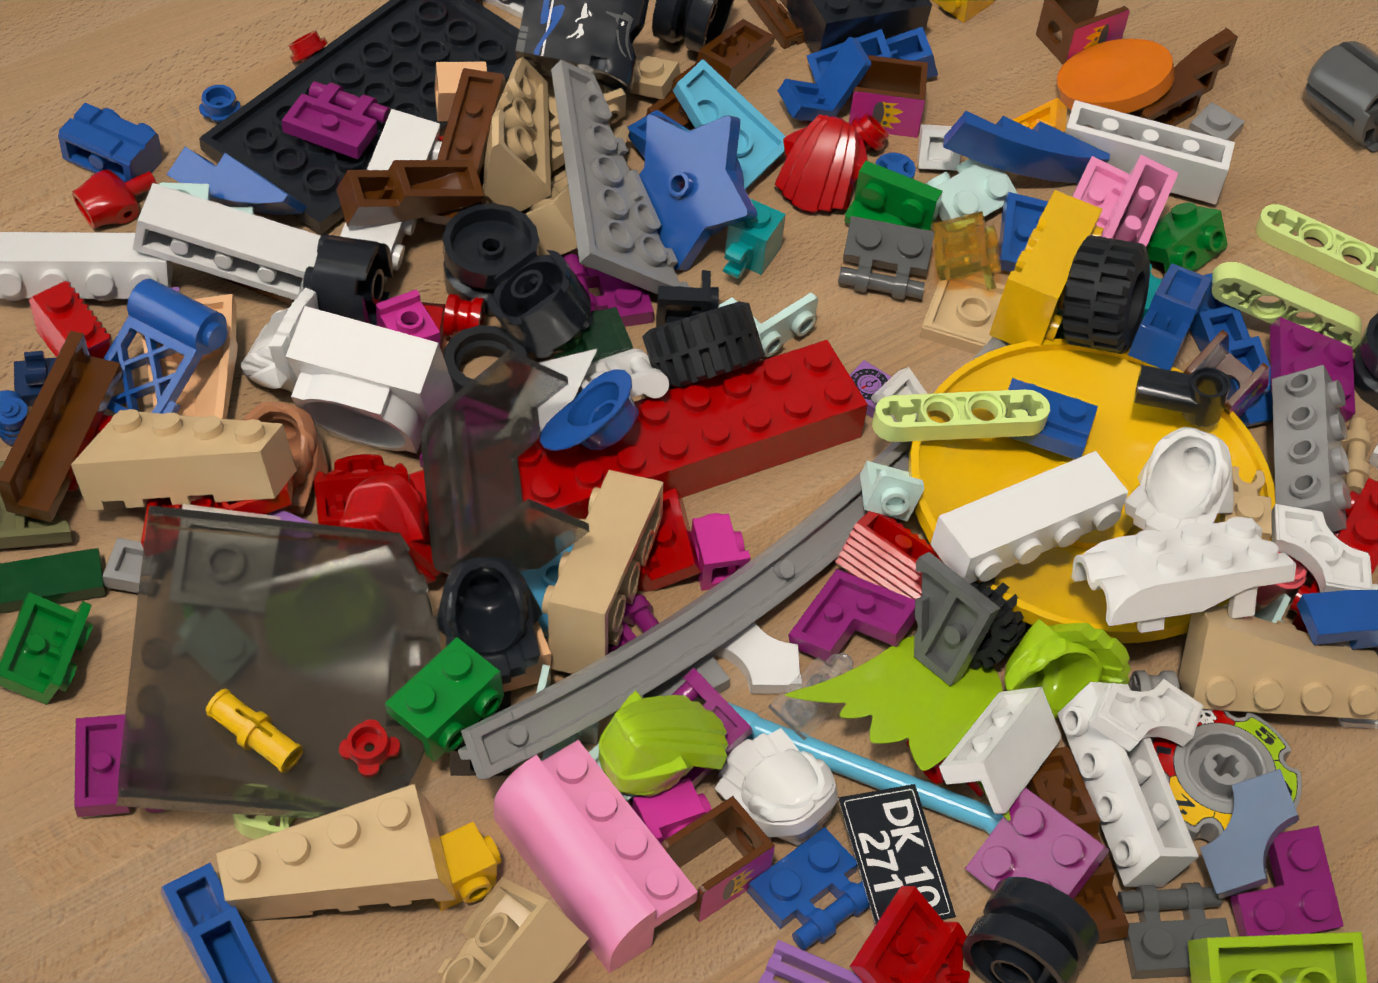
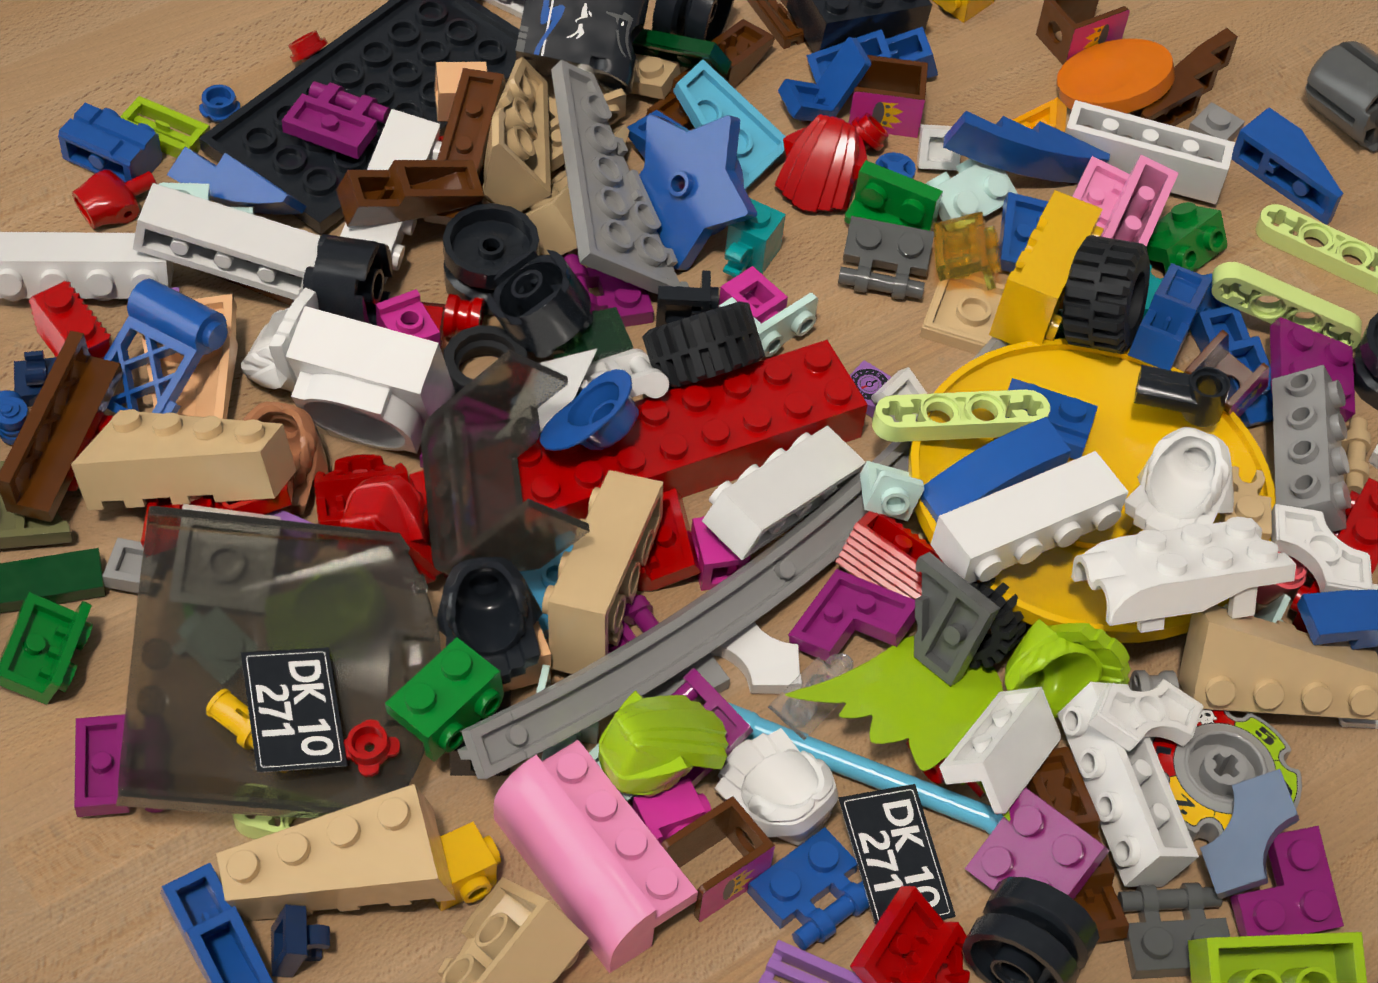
none -> lime tile [120,96,210,158]
none -> black sticker [241,647,347,773]
none -> dark blue tile [271,904,330,978]
none -> dark green tile [632,28,732,75]
none -> white brick [702,425,866,560]
none -> dark pink brick [718,266,788,324]
none -> blue slope [920,417,1072,523]
none -> blue slope [1231,107,1343,225]

